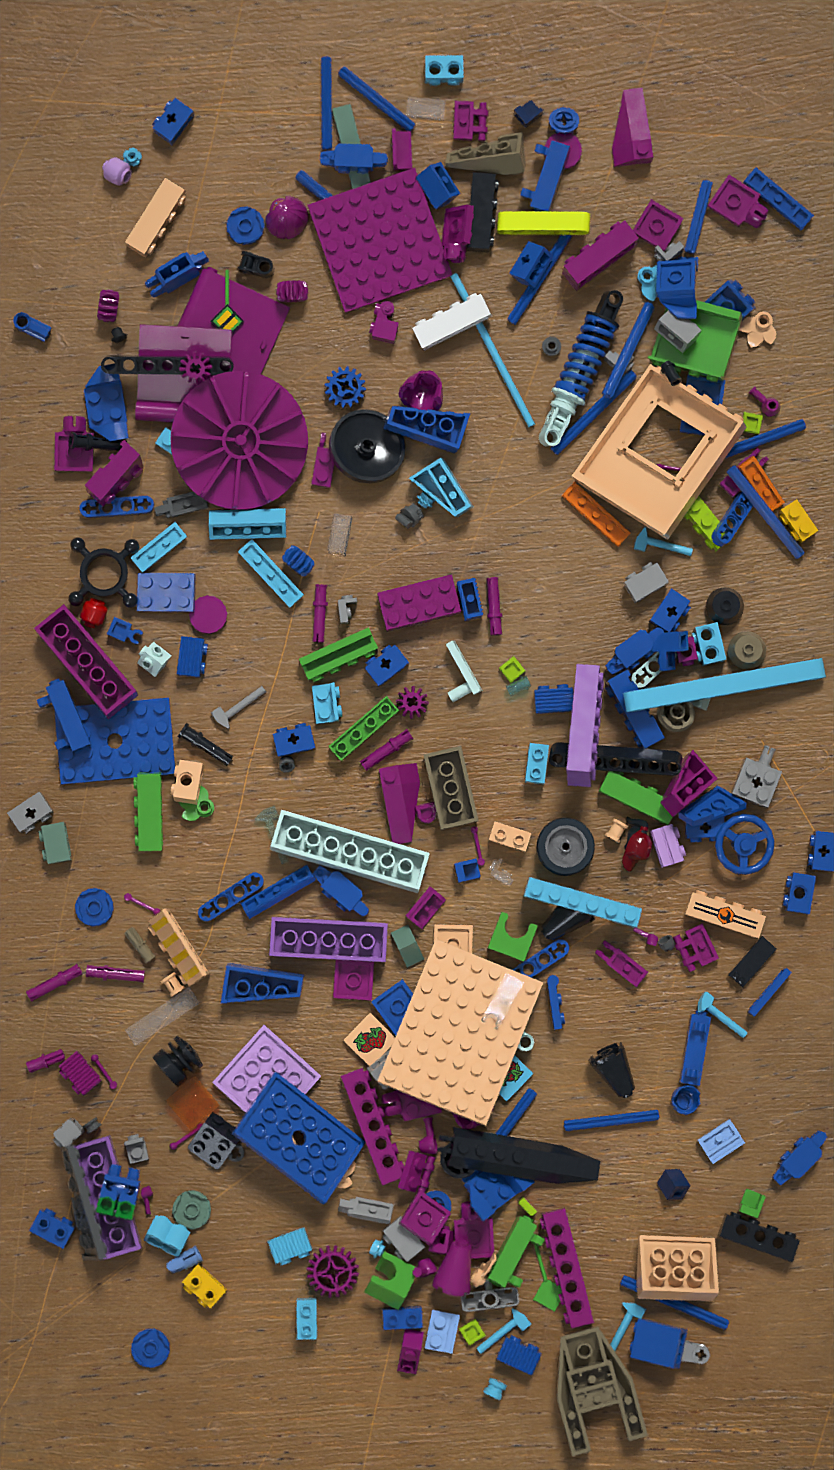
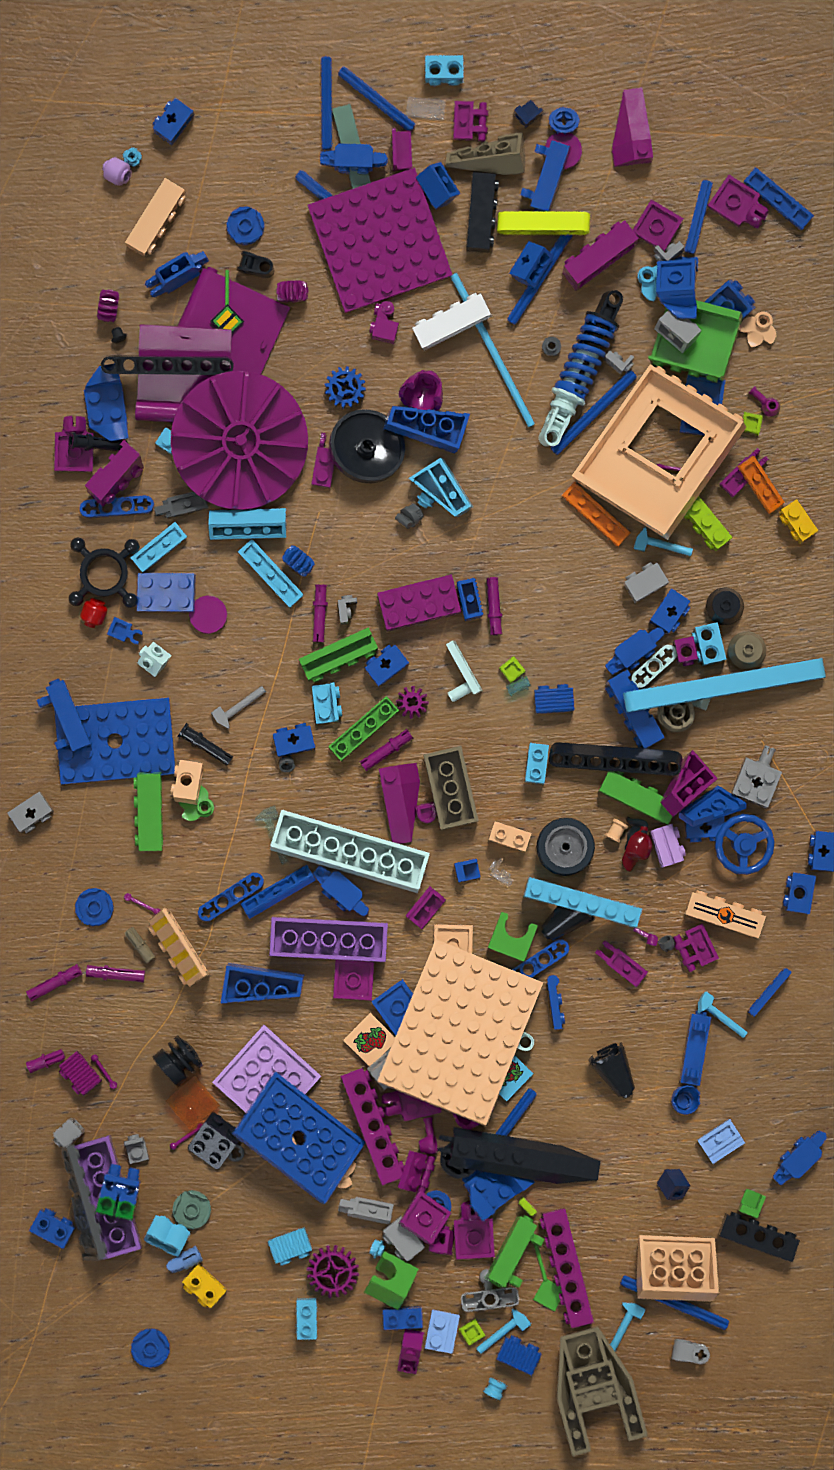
blue piece [13,312,52,342] -> none
magenta brick [34,604,138,719] -> none
sand green brick [39,822,72,864] -> none
dark grey bush [82,1117,102,1134] -> none
clear plate [125,987,200,1046] -> none
magenta hand [141,1186,153,1214] -> none
light nougat bush [161,972,185,997] -> none
blue brick [177,636,208,678] -> none
magenta gear [179,351,212,384] -> none
magenta hair [265,196,309,239] -> none
clear brick [327,513,352,556] -> none
sand green slope [391,925,424,967] -> none
magenta bar [413,1258,437,1278] -> none
magenta cone [432,1239,471,1296] -> none
magenta plate [442,204,474,263] -> none
light nougat plate [470,1252,496,1287] -> none
magenta hinge [471,826,485,866] -> none
clear plate [481,973,523,1030] -> none
blue axle [564,1110,659,1131] -> none
medium lavender brick [567,664,604,787] -> none
blue axle [602,302,654,399] -> none
blue brick [630,1319,687,1368] -> none
blue brick [652,631,689,671] -> none
black pin [661,361,682,386] -> none
blue beam [712,492,753,547] -> none
blue axle [725,419,806,458] -> none
blue axle [727,465,805,559] -> none
black hinge [728,936,777,988] -> none

